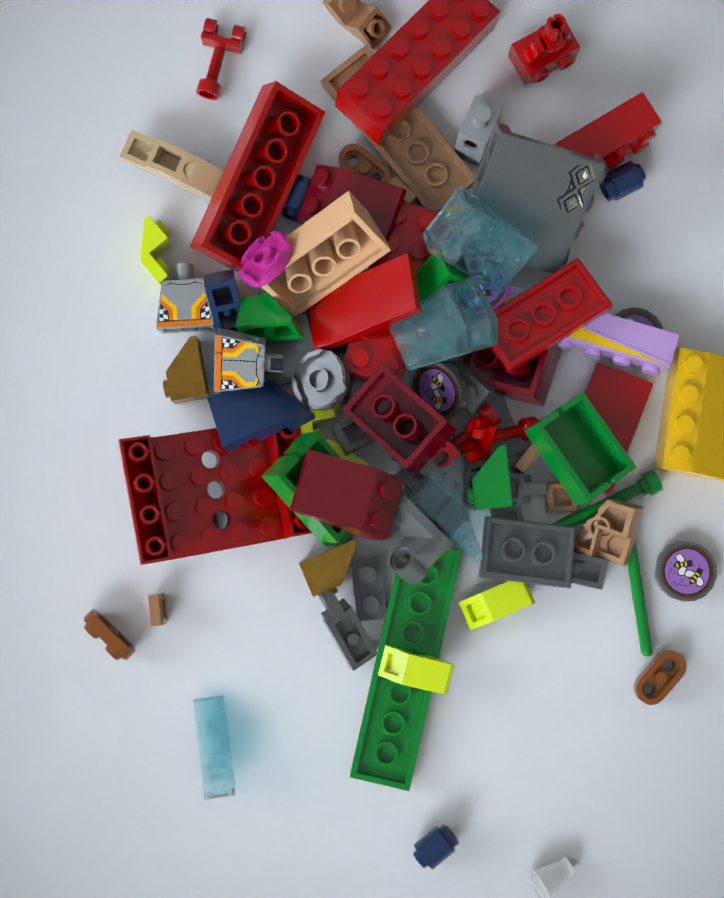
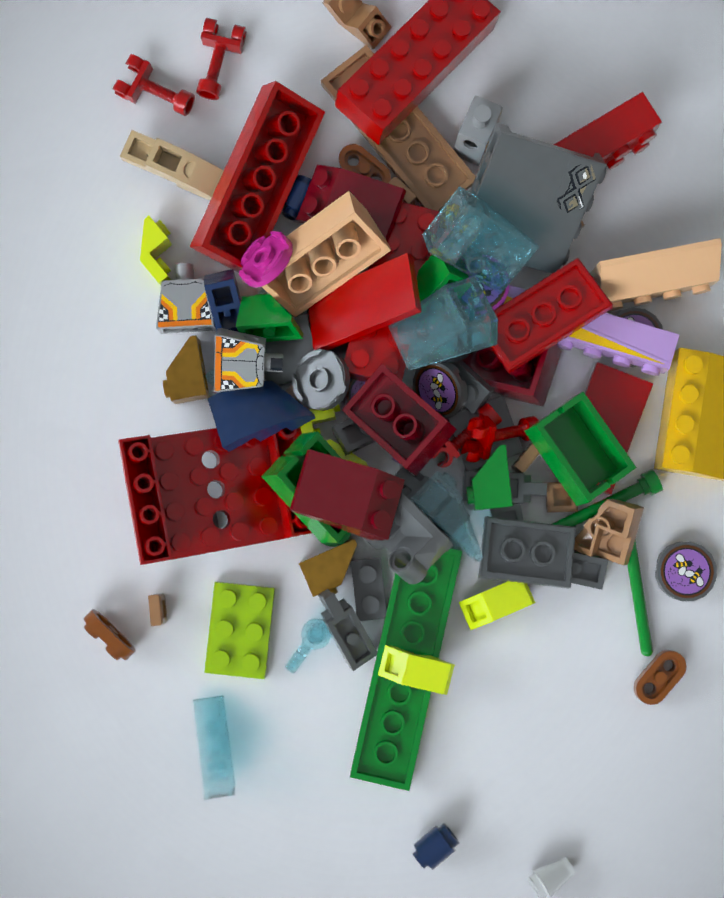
red brick [508,14,580,86] -> none
dark blue brick [599,161,646,201] -> none
none -> red bar [112,54,195,116]
none -> lime plate [204,582,275,679]
none -> clear light blue plate [285,618,331,674]
none -> light nougat slope [590,238,722,311]

